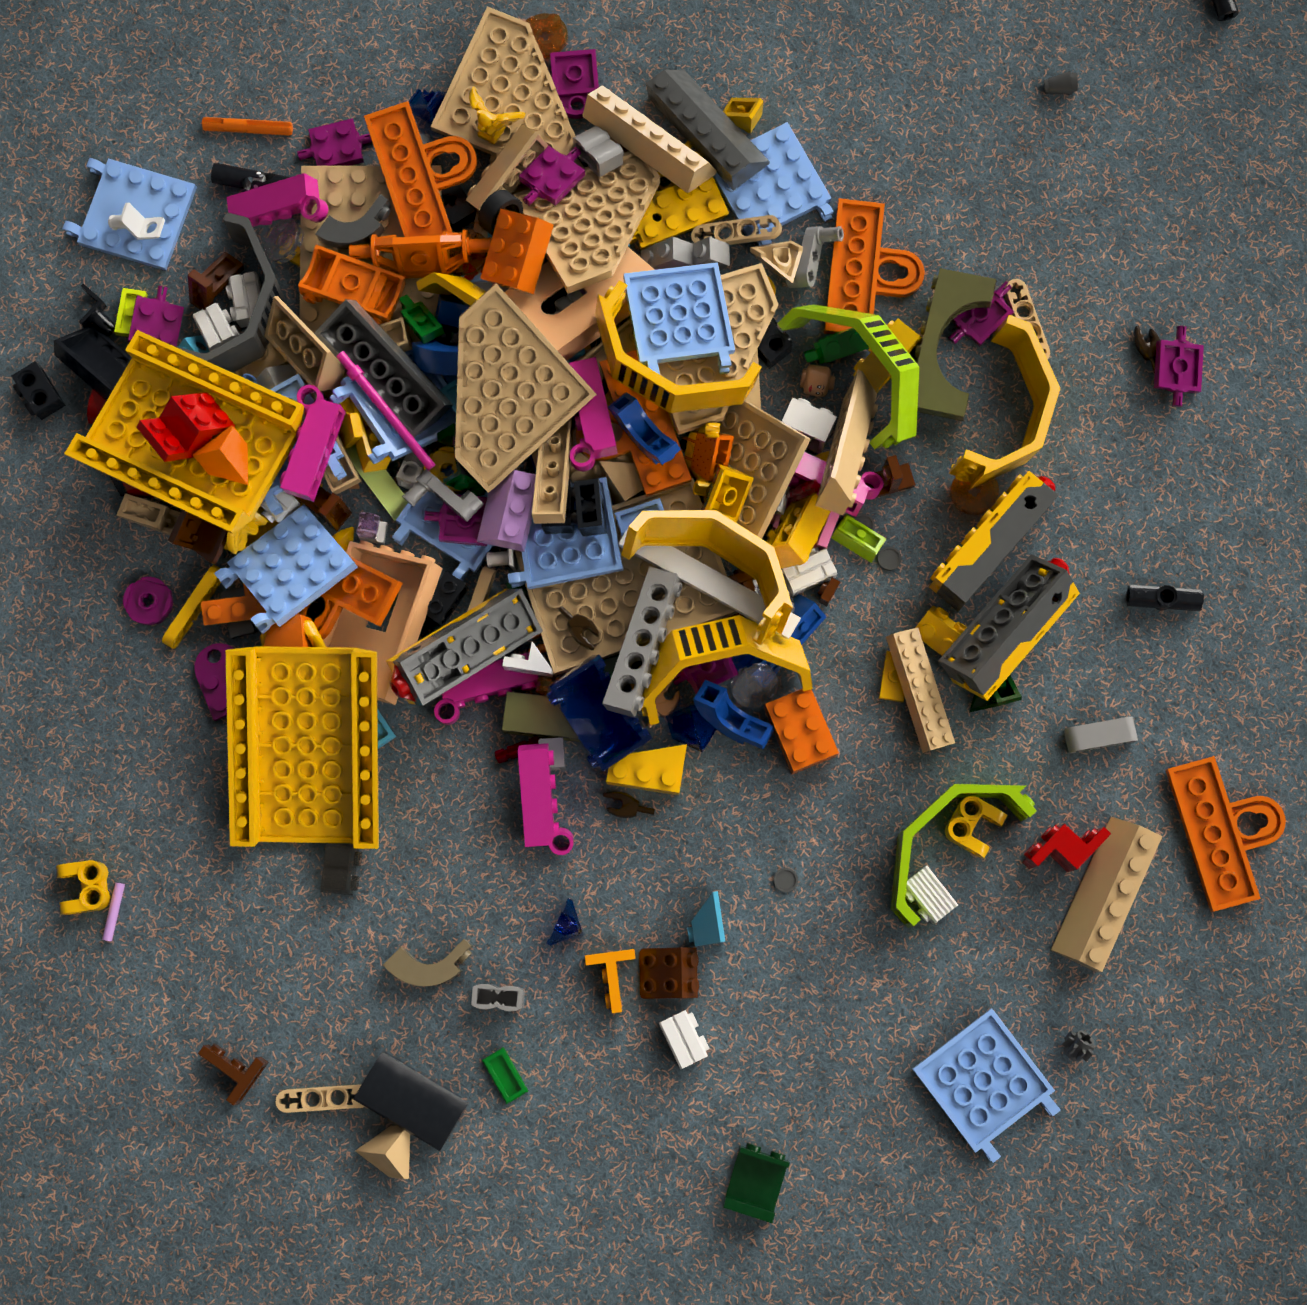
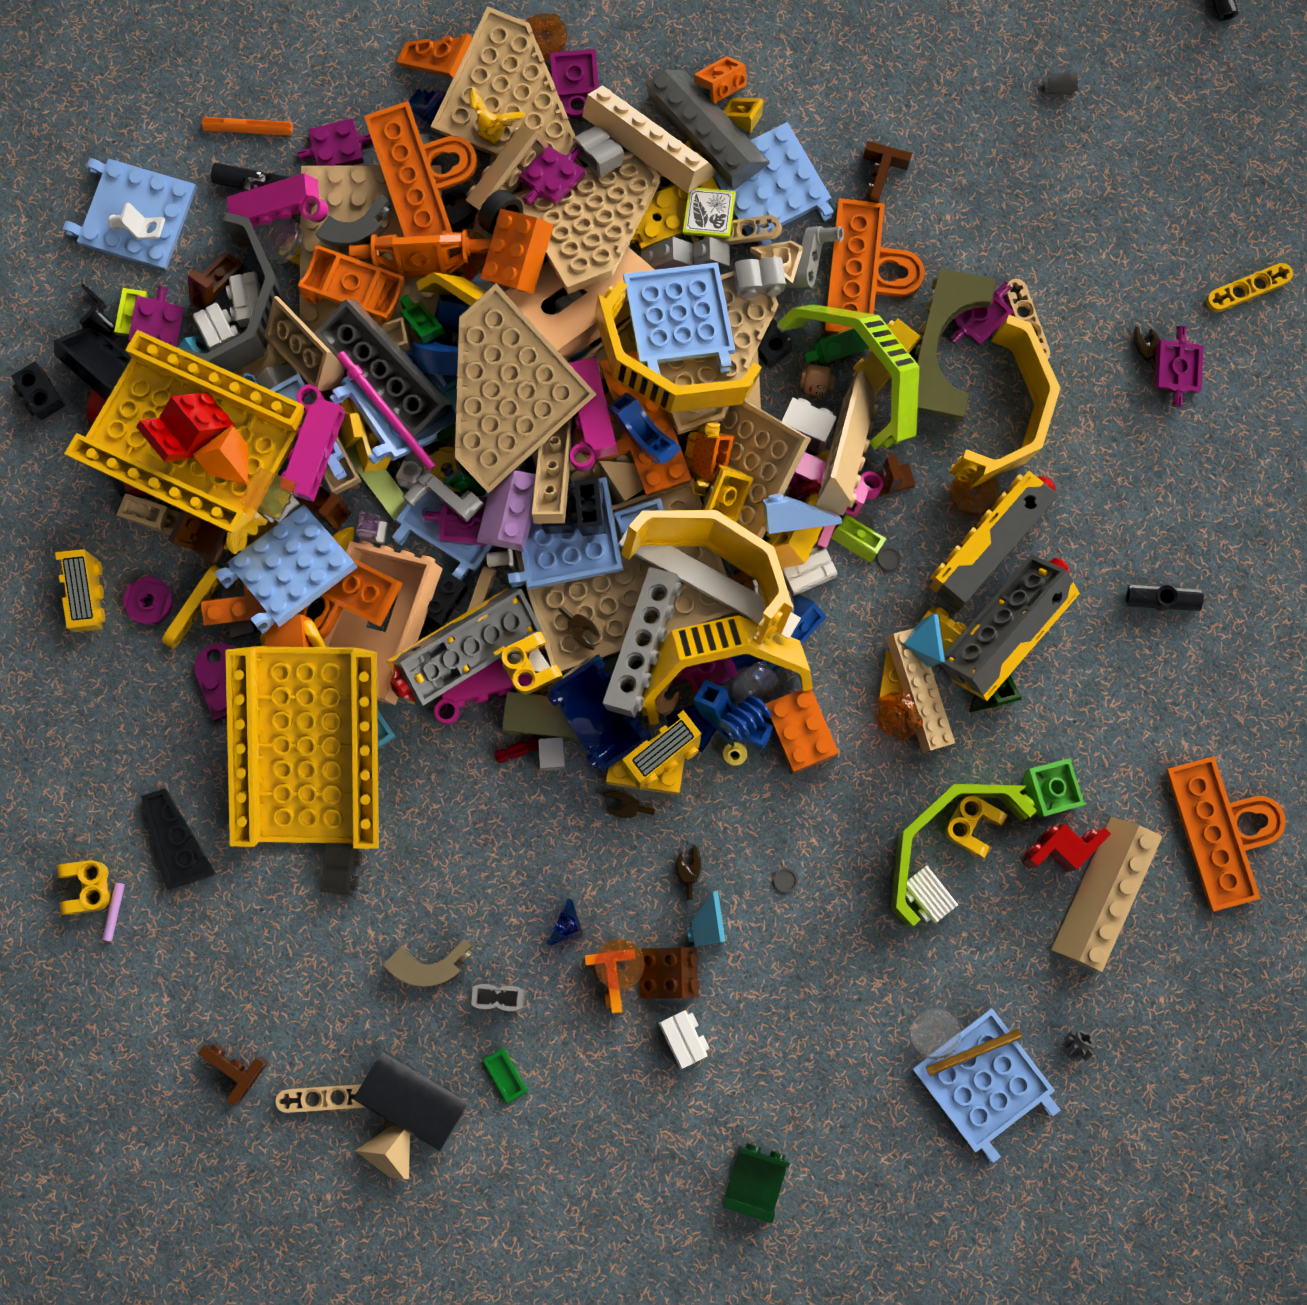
dark pink hinge [518,743,574,855] -> none
reddish brown plate [818,577,840,607] -> none
light grey beam [1063,717,1138,754] -> none
none -> wedge [55,549,105,632]
none -> black wing [141,788,217,890]
none -> clear yellow piece [240,467,297,520]
none -> orange wing [396,33,473,78]
none -> yellow piece [502,632,563,694]
none -> clear orange plate [594,939,645,990]
none -> wedge [622,710,701,789]
none -> dark brown hand [676,845,702,900]
none -> tile [683,188,736,239]
none -> orange bracket [693,56,747,103]
none -> blue piece [716,695,772,747]
none -> light yellow plate [723,741,747,765]
none -> light grey brick [733,257,786,298]
none -> light blue slope [762,494,842,534]
none -> reddish brown bracket [863,141,912,203]
none -> clear orange plate [876,691,923,741]
none -> dark azure slope [904,614,945,667]
none -> clear tile [911,1009,961,1060]
none -> pearl gold bar [926,1029,1022,1076]
none -> bright green slope [1023,758,1086,818]
none -> yellow beam [1206,263,1293,313]

